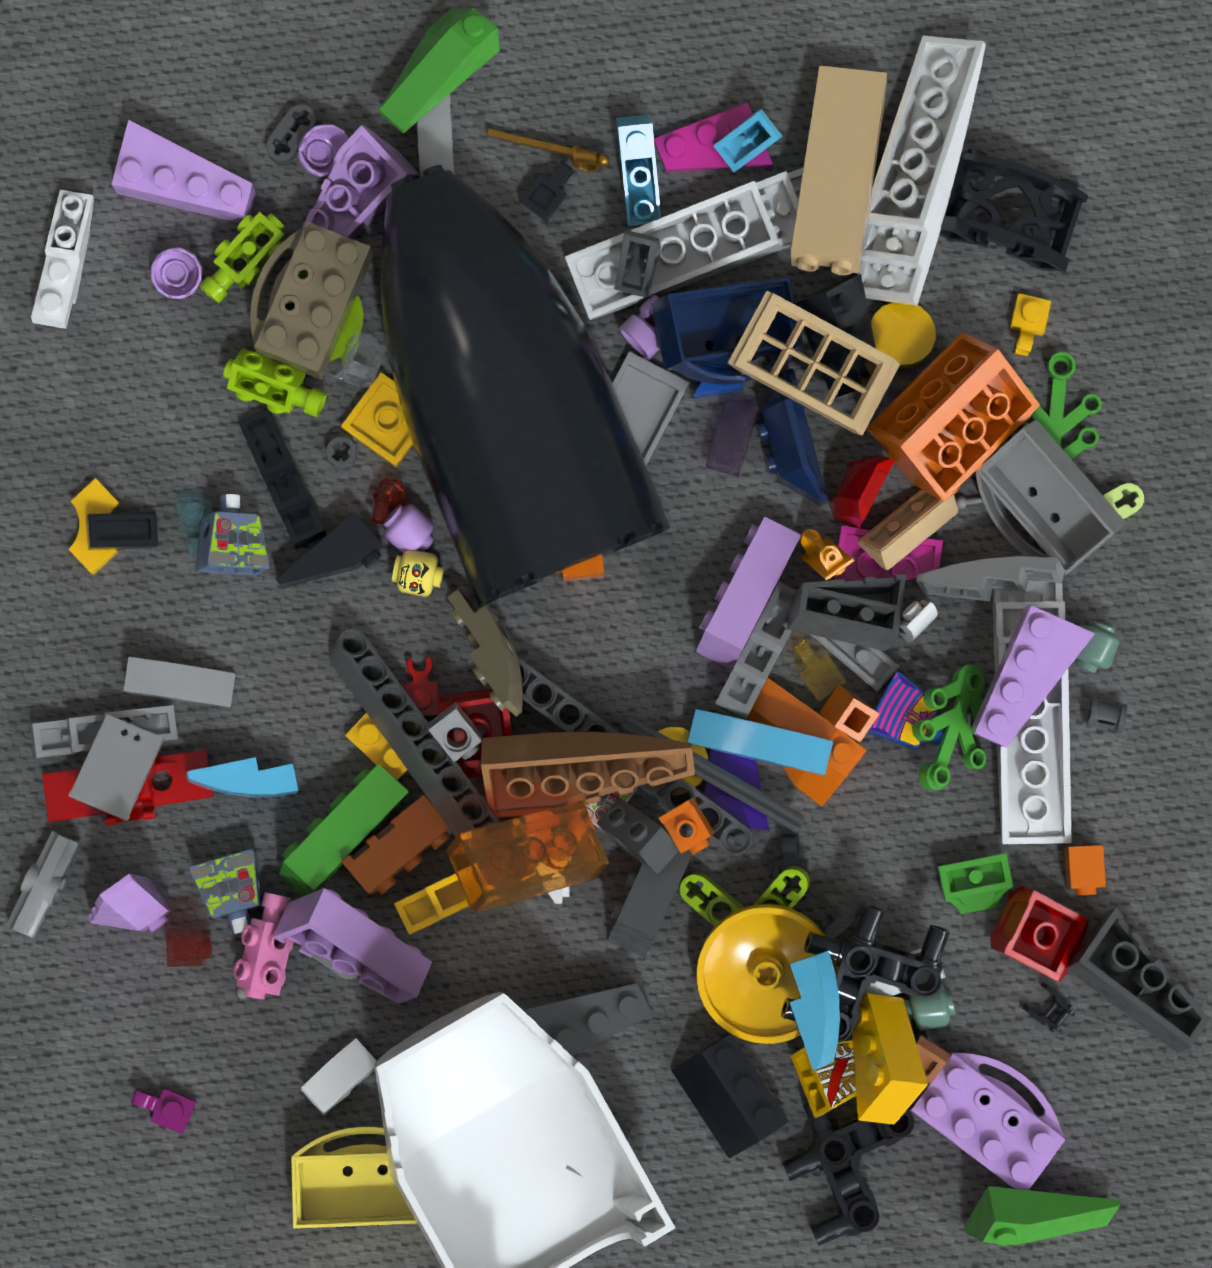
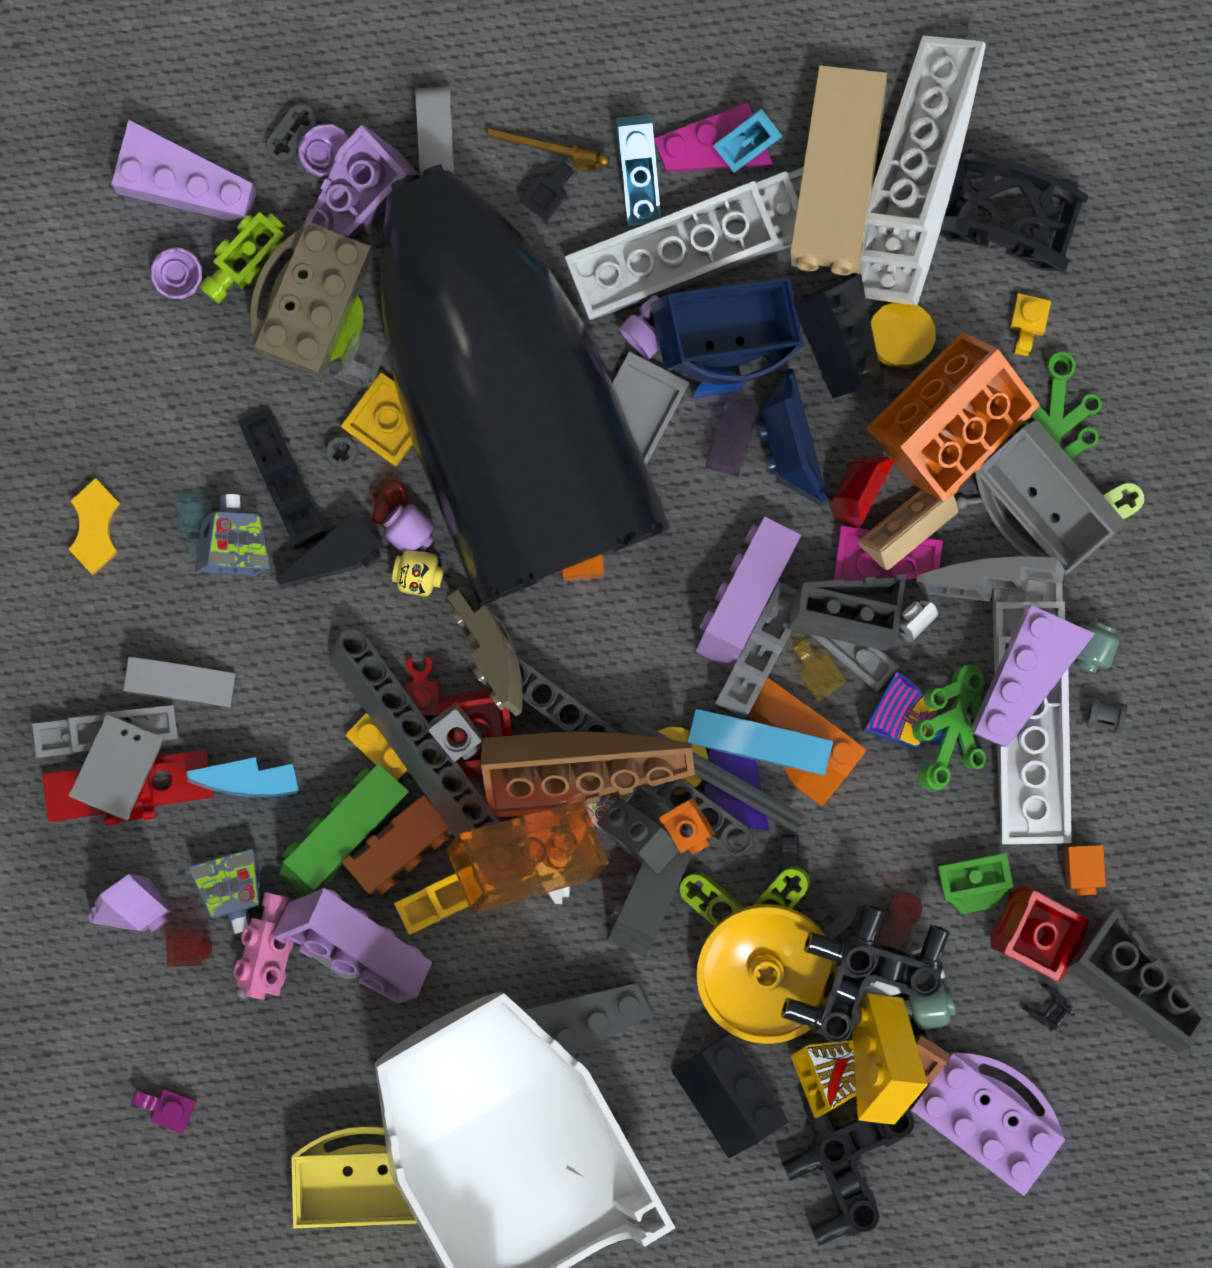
light grey piece [6,831,80,938] -> none
white slope [31,190,94,329] -> none
black tile [86,512,158,550] -> none
lime brick [223,348,327,418] -> none
white slope [301,1038,376,1115] -> none
bright green wedge [379,8,500,133] -> none
dark grey slope [614,230,661,298] -> none
tan piece [727,291,901,436] -> none
medium azure slope [790,951,840,1070] -> none
light orange hinge [800,529,854,581] -> none
orange brick [819,684,879,742] -> none
bright green wedge [964,1186,1120,1246] -> none
none -> clear red leg [875,893,922,949]

